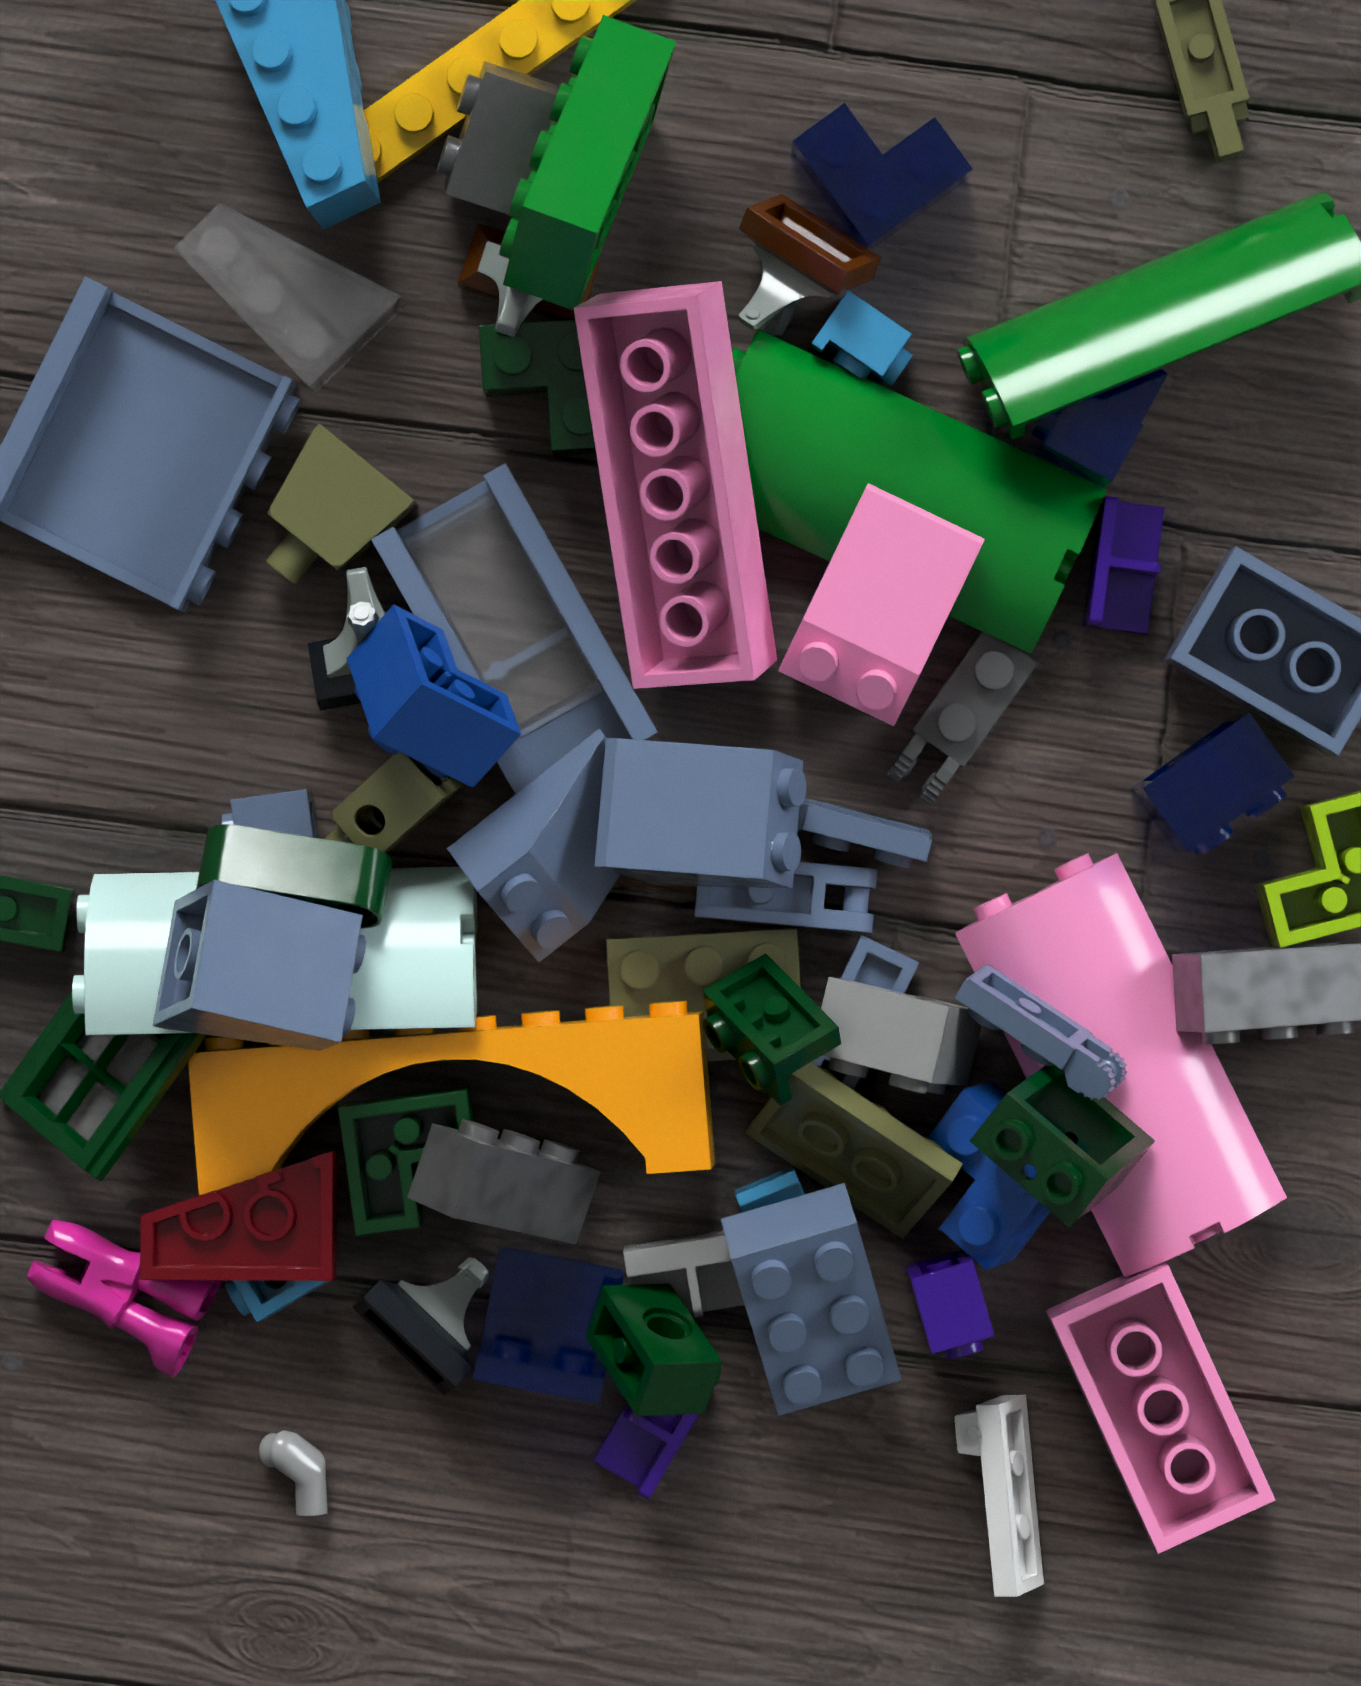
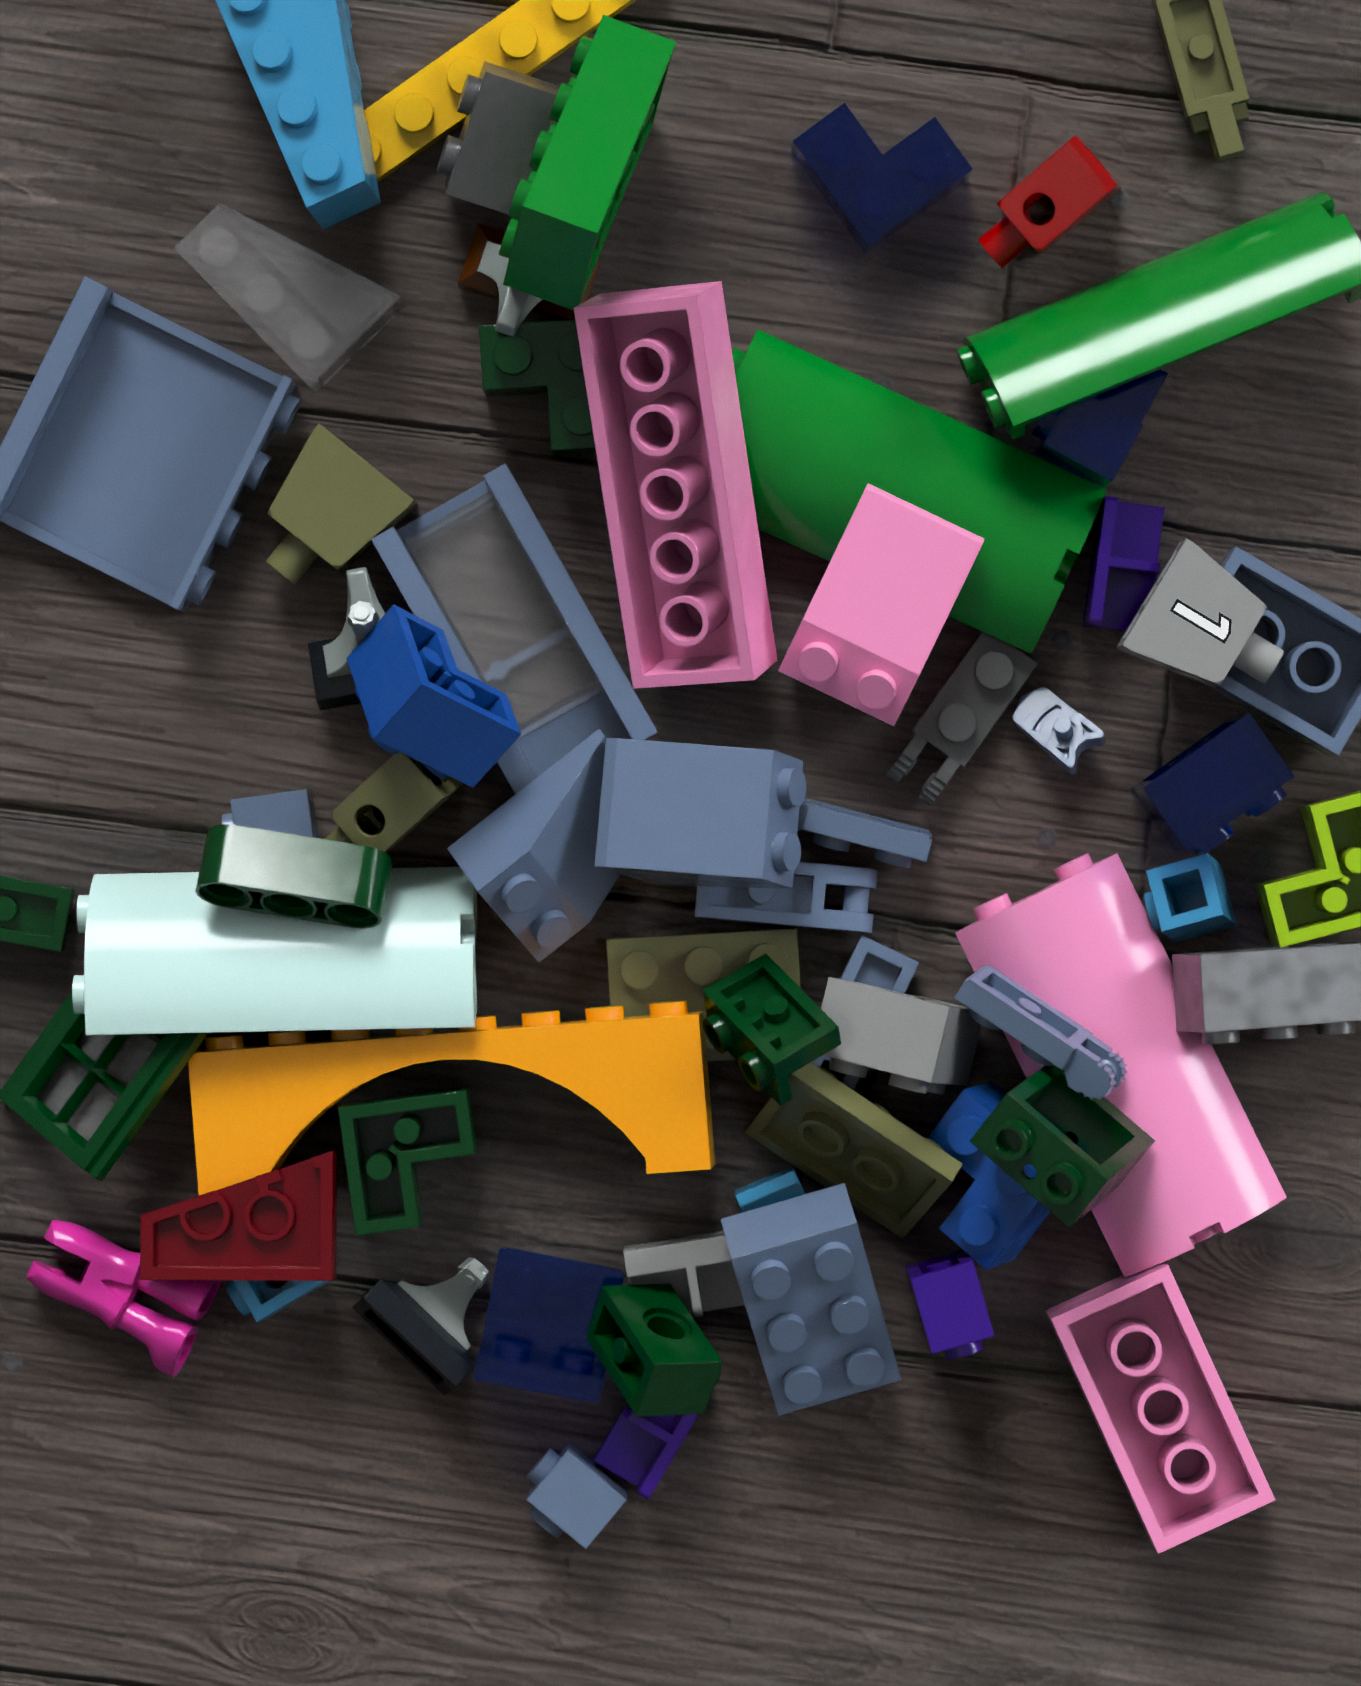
sand blue slope [152,880,366,1051] -> none
light grey arm [259,1430,328,1516] -> none
flat silver brick [407,1119,601,1244] -> none
reddish brown piece [739,194,881,336] -> none
dark azure brick [810,290,913,387] -> none
white hinge [954,1395,1044,1597] -> none
none -> sand blue brick [526,1442,628,1549]
none -> red torso [978,135,1121,269]
none -> piece [1013,687,1106,775]
none -> light grey torso [1116,538,1284,687]
none -> dark azure brick [1144,853,1237,943]

